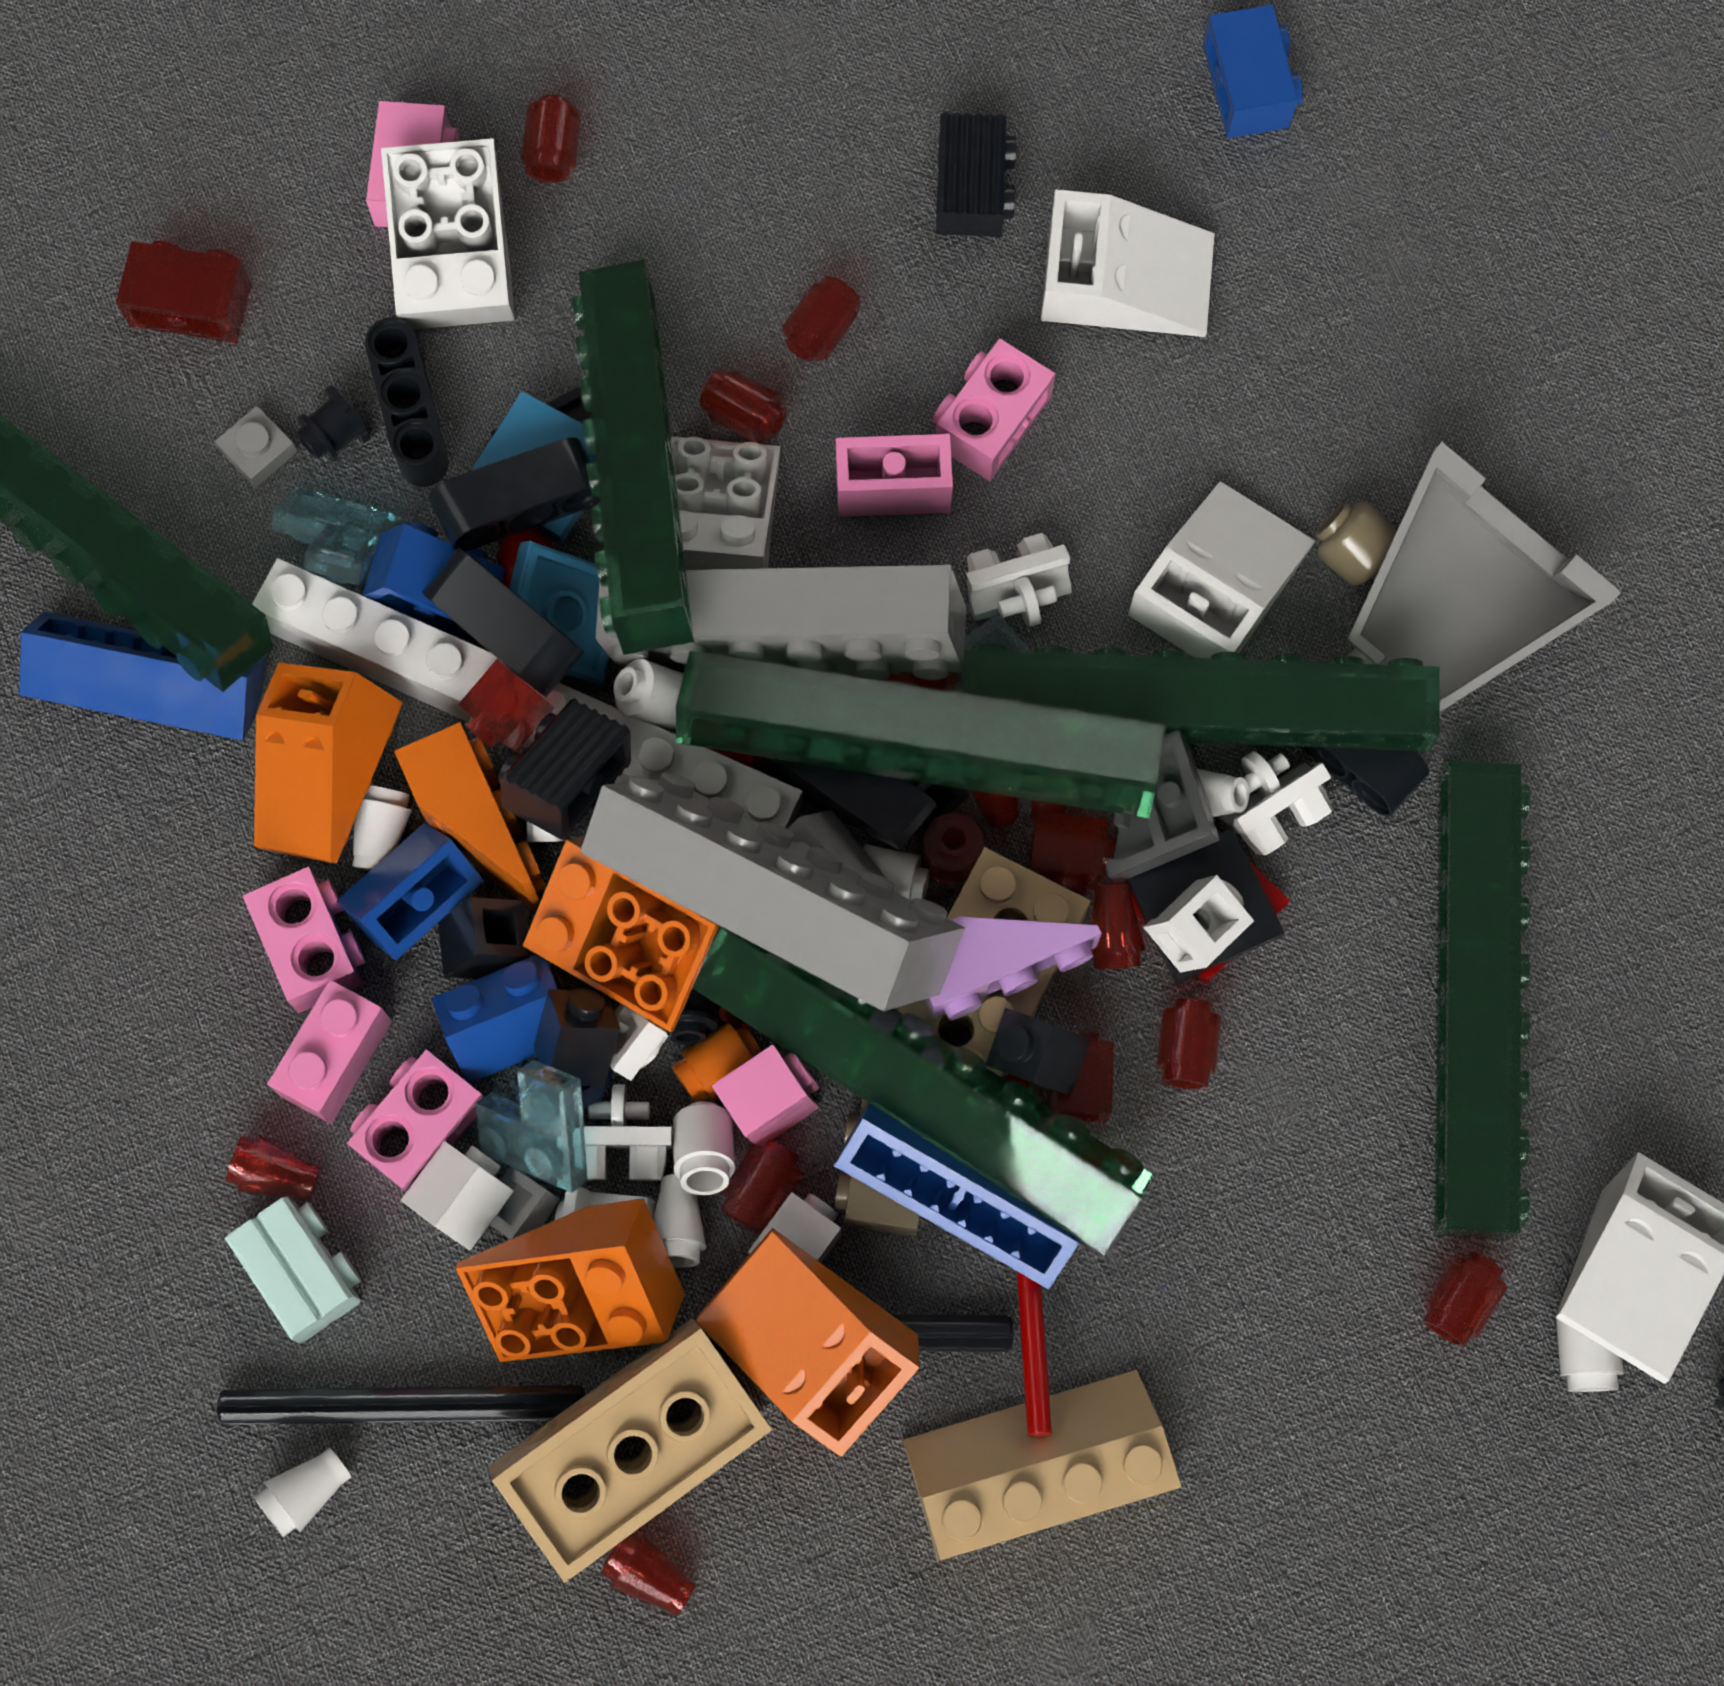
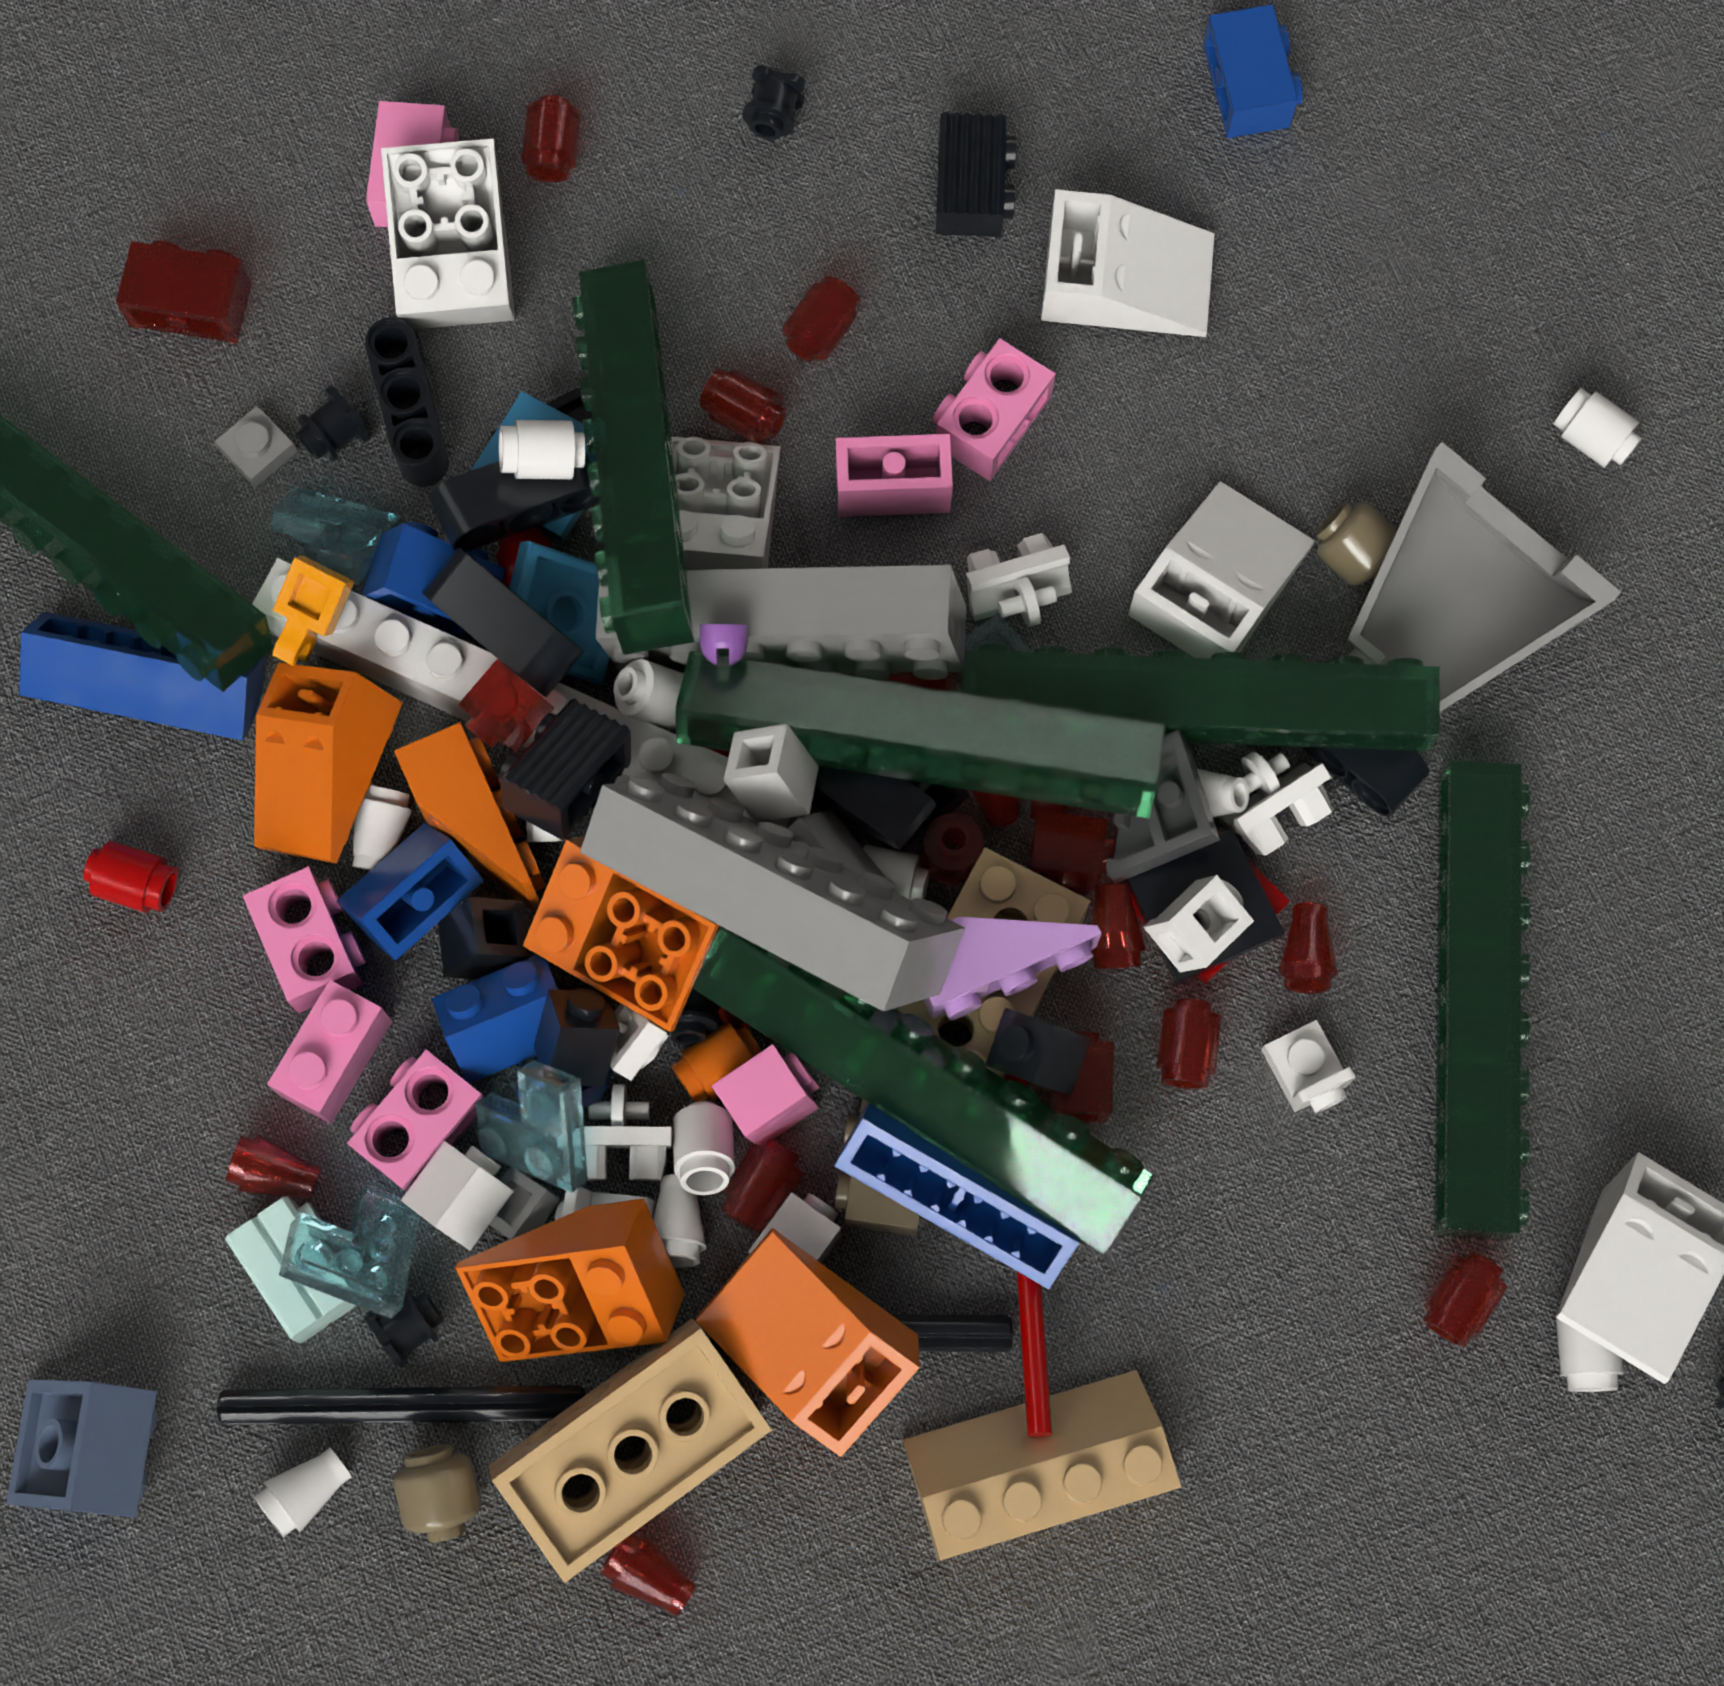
none -> sand blue slope [6,1379,157,1518]
none -> red brick [83,840,178,913]
none -> light orange plate [272,555,355,666]
none -> clear light blue plate [279,1184,420,1319]
none -> black brick [363,1288,444,1368]
none -> dark tan head [392,1443,481,1543]
none -> white brick [499,420,585,480]
none -> medium lavender hinge [699,624,748,666]
none -> white brick [723,723,819,822]
none -> black brick [742,65,806,140]
none -> white bracket [1261,1020,1356,1114]
none -> clear red cone [1278,902,1338,994]
none -> white brick [1553,388,1642,468]

